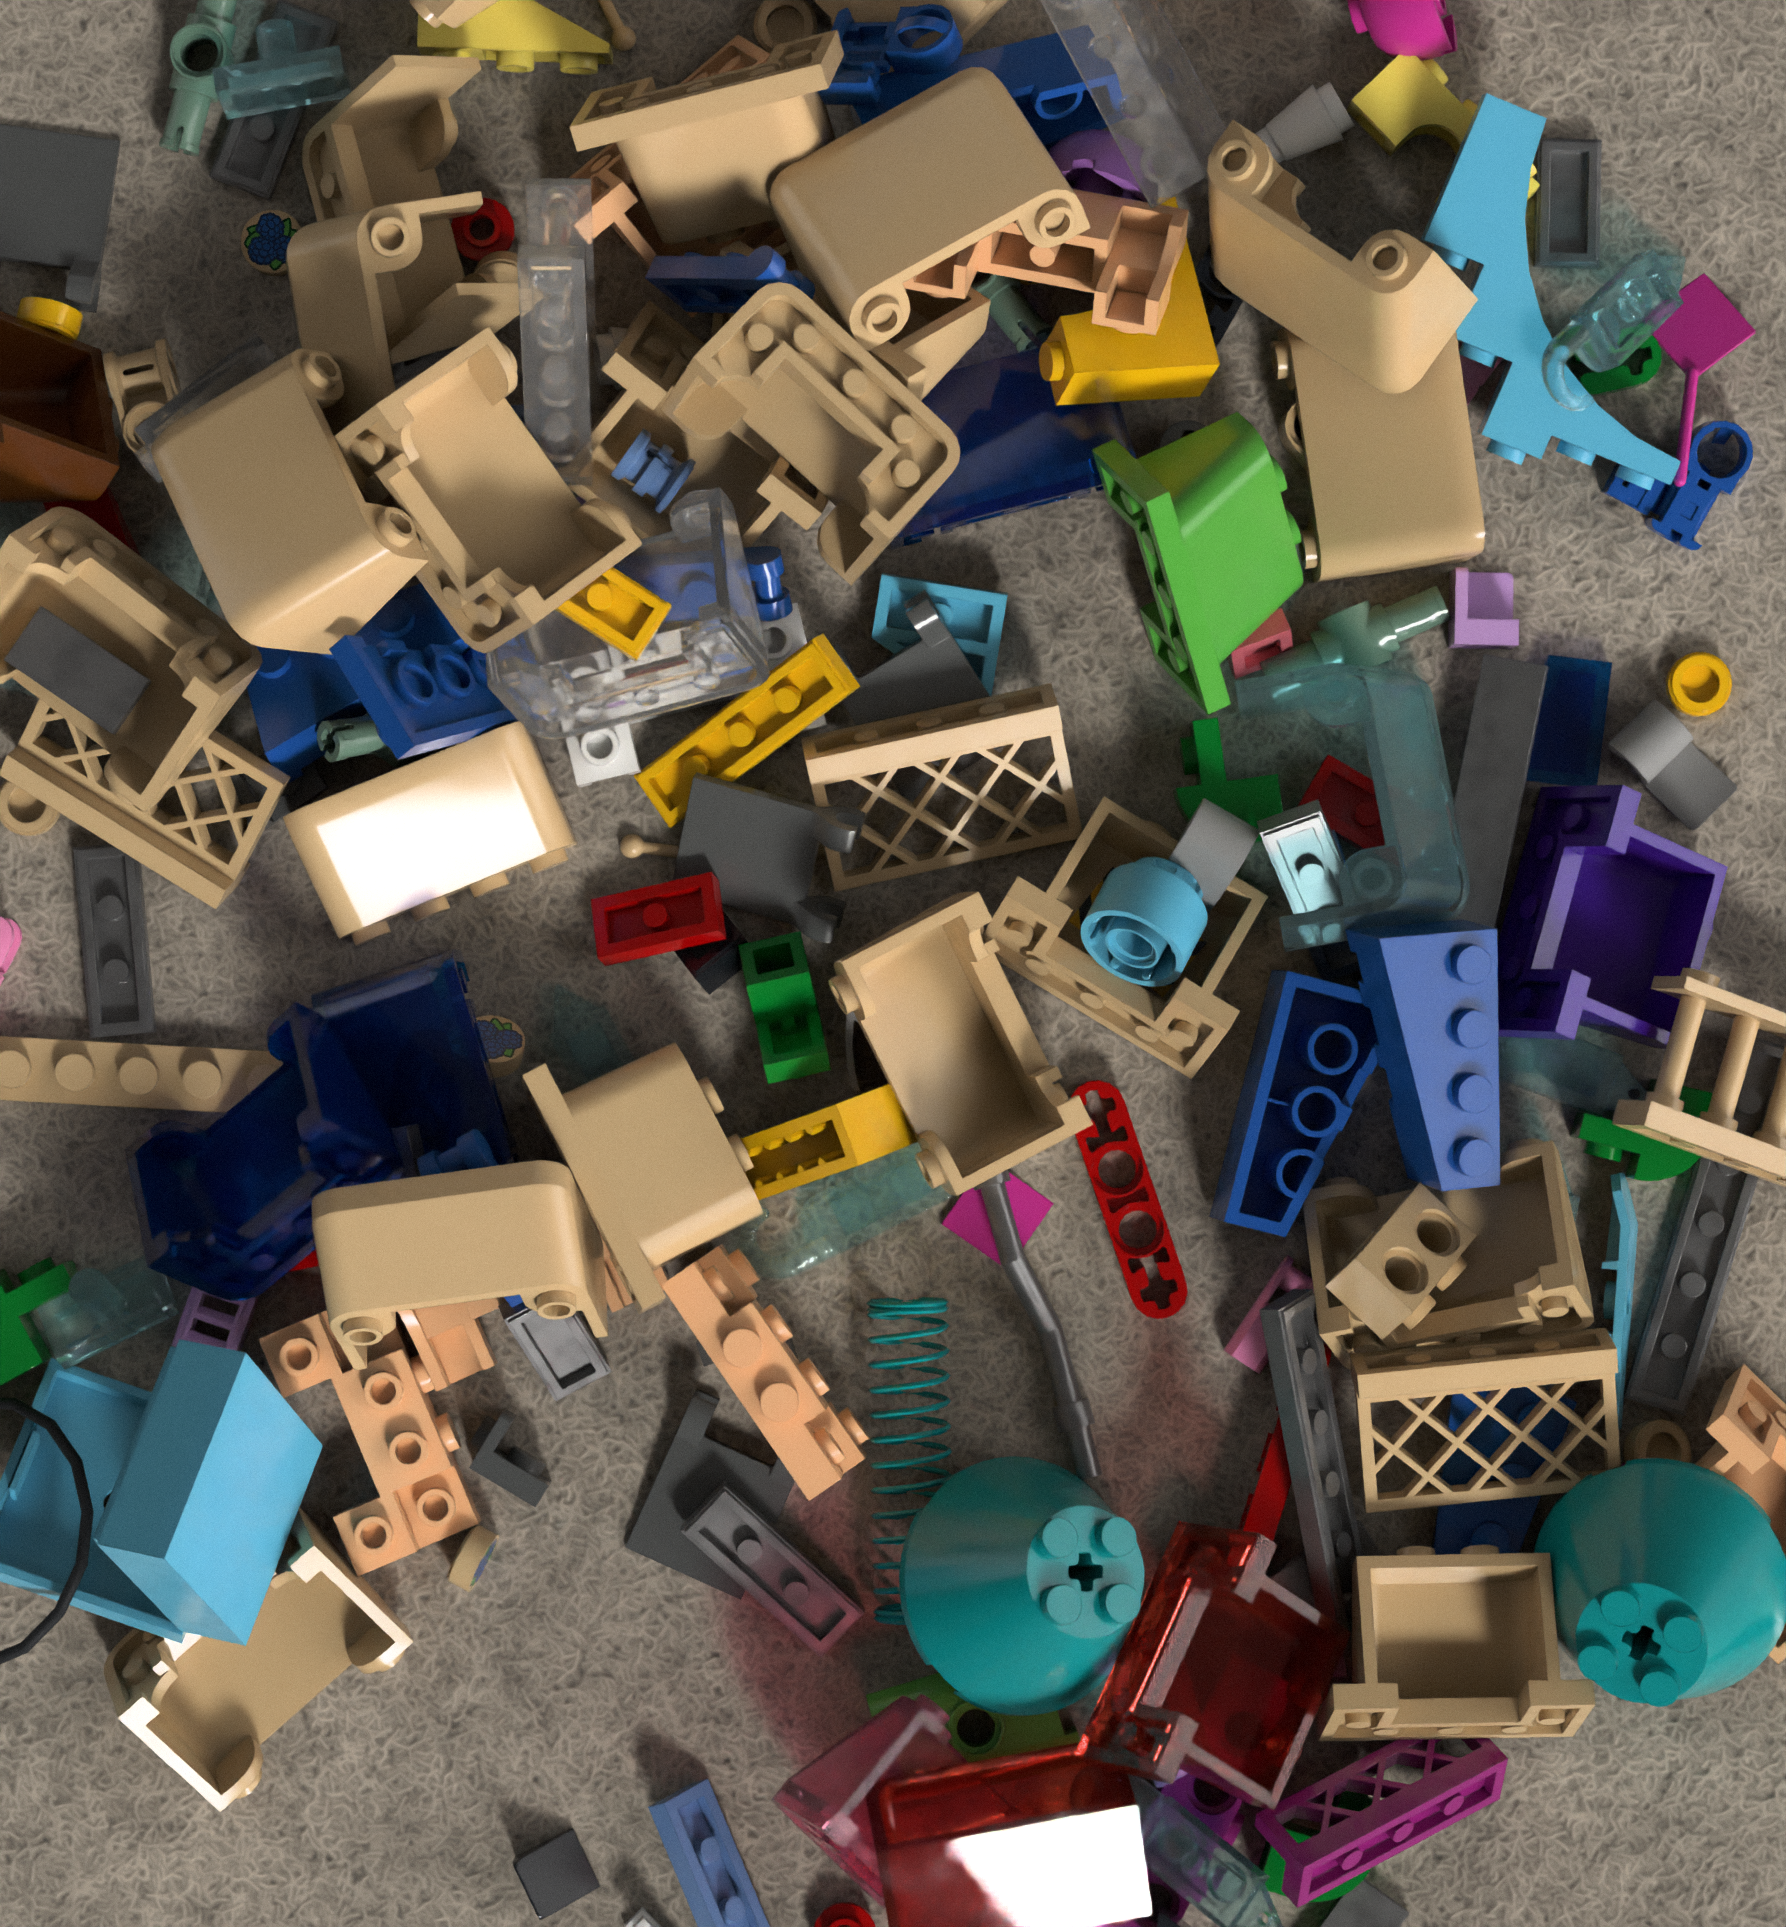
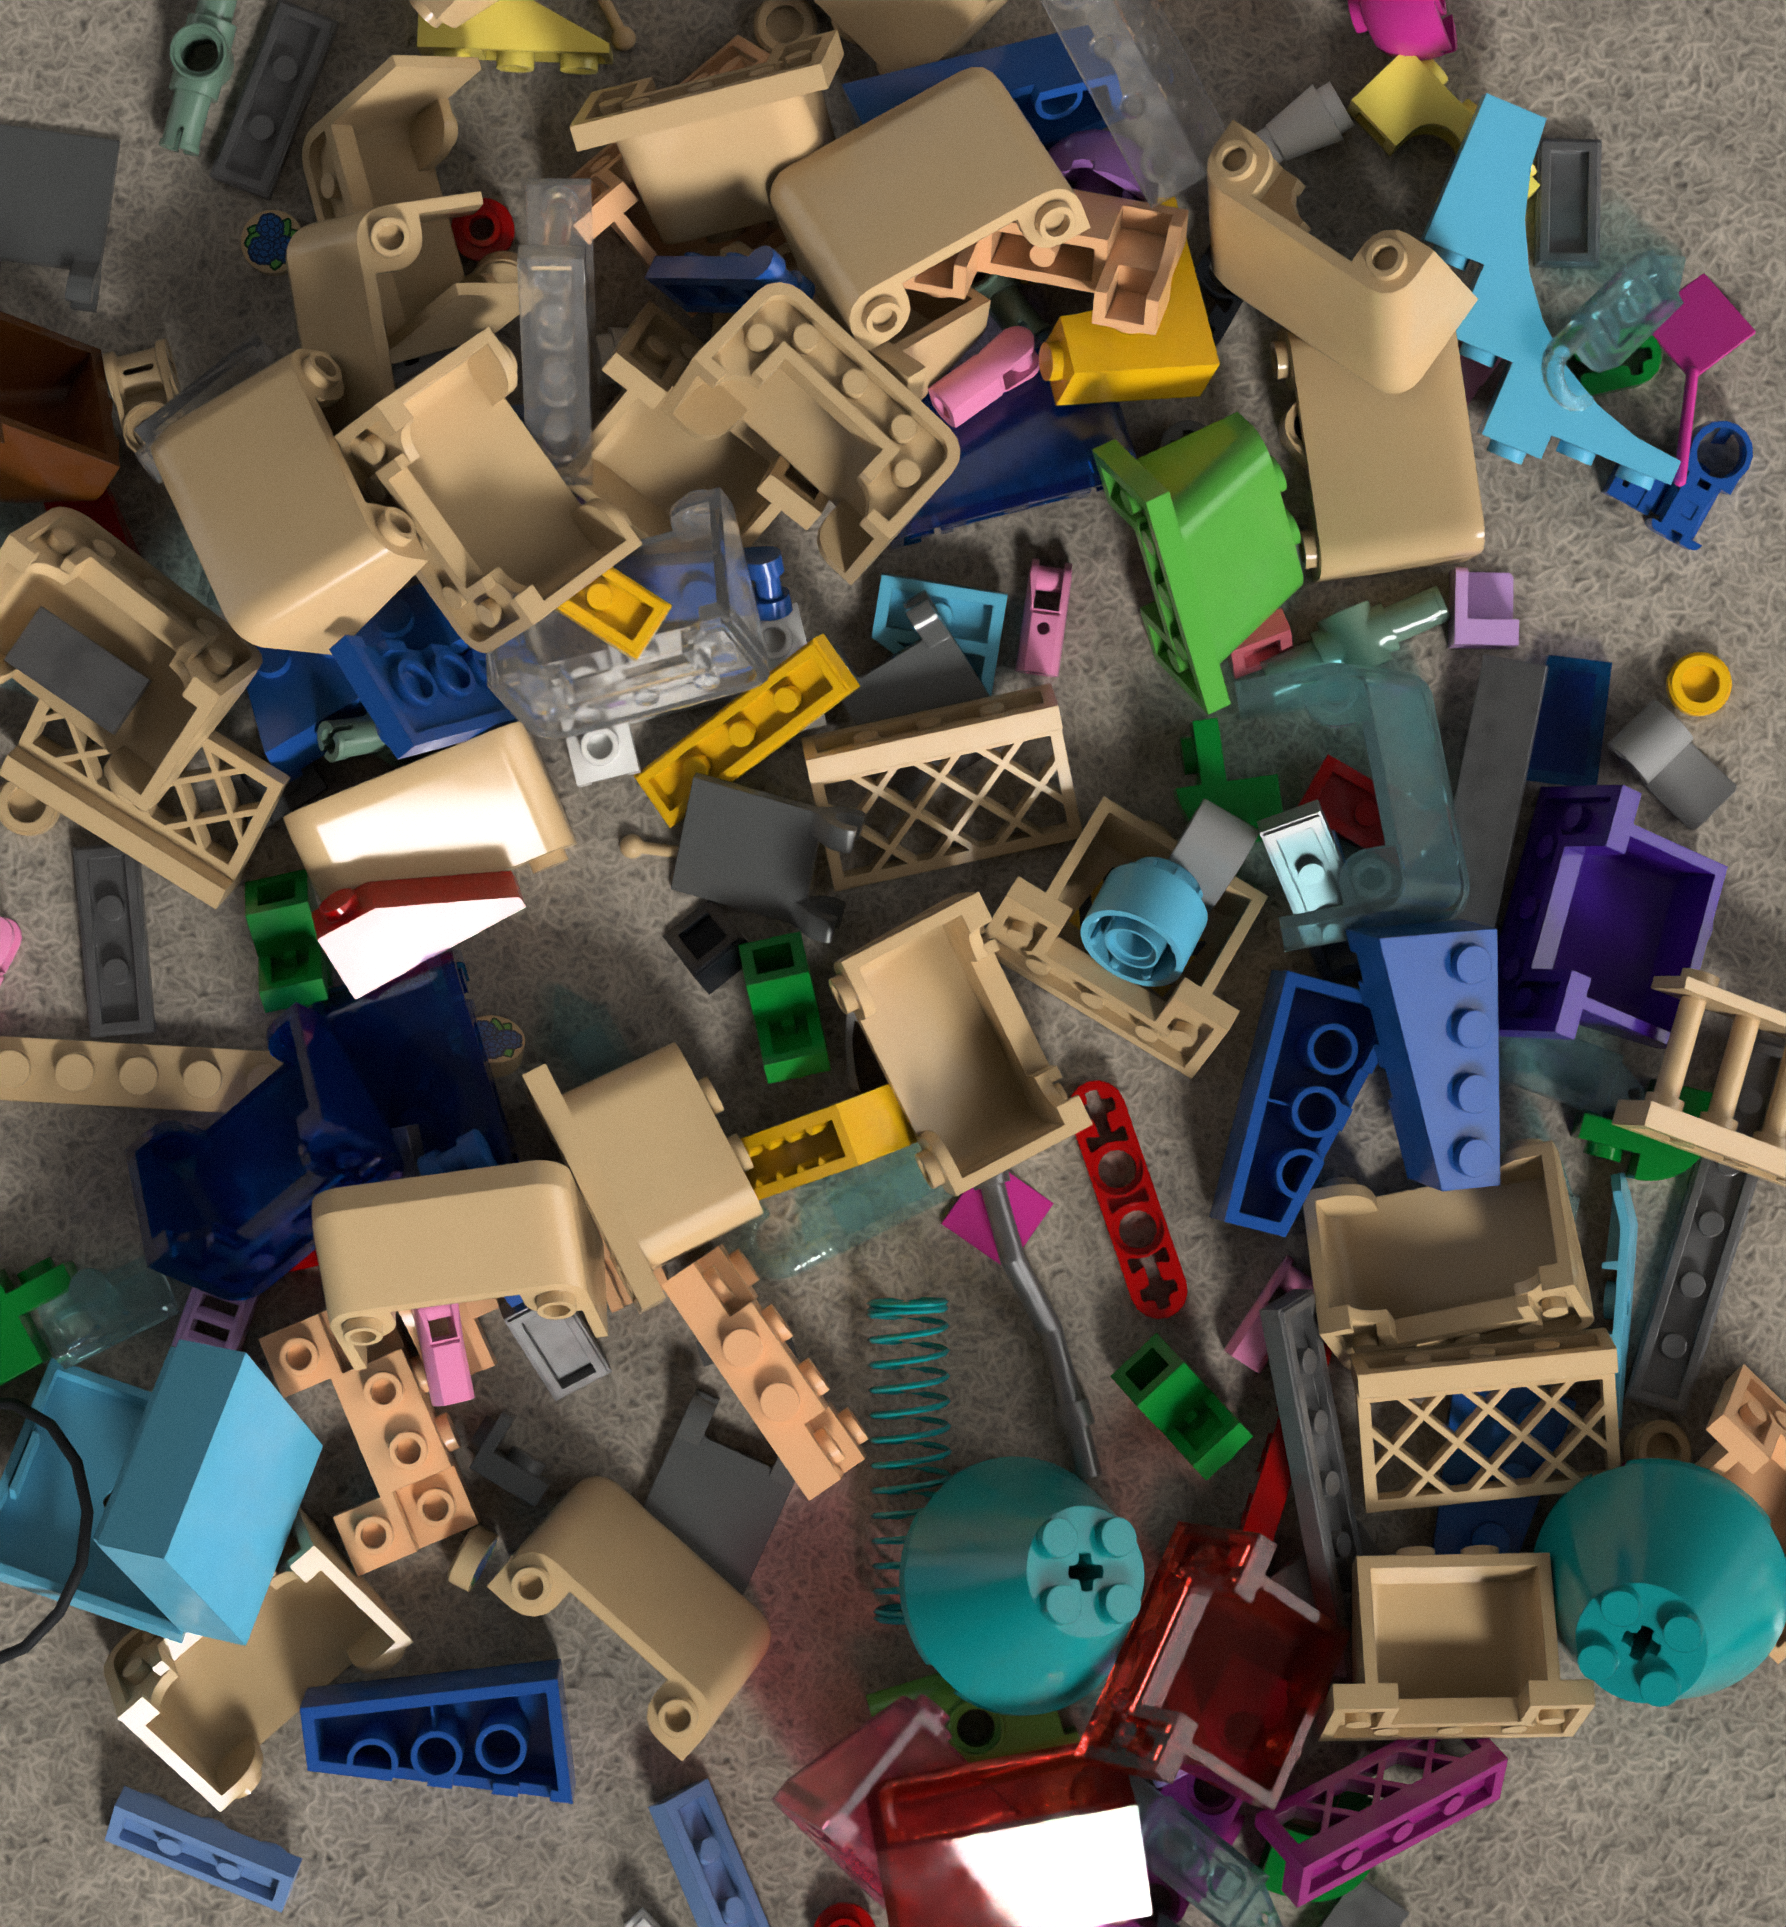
yellow tile [16,297,83,340] -> none
clear light blue tile [212,19,352,120] -> none
black slope [512,1828,600,1920] -> none
red plate [591,872,726,966] -> none
medium blue bush [611,428,696,514] -> none
flat silver tile [681,1480,865,1658] -> none
blue piece [818,4,963,105] -> none
tan brick [1325,1183,1477,1340] -> none
none -> medium blue plate [105,1786,302,1913]
none -> green brick [245,869,333,1013]
none -> blue wedge [300,1659,576,1804]
none -> slope [311,870,526,999]
none -> bright pink bar [411,1303,475,1406]
none -> tan windscreen [487,1476,772,1761]
none -> bright pink bar [928,326,1039,428]
none -> bright pink bar [1015,558,1072,677]
none -> green brick [1110,1333,1253,1481]

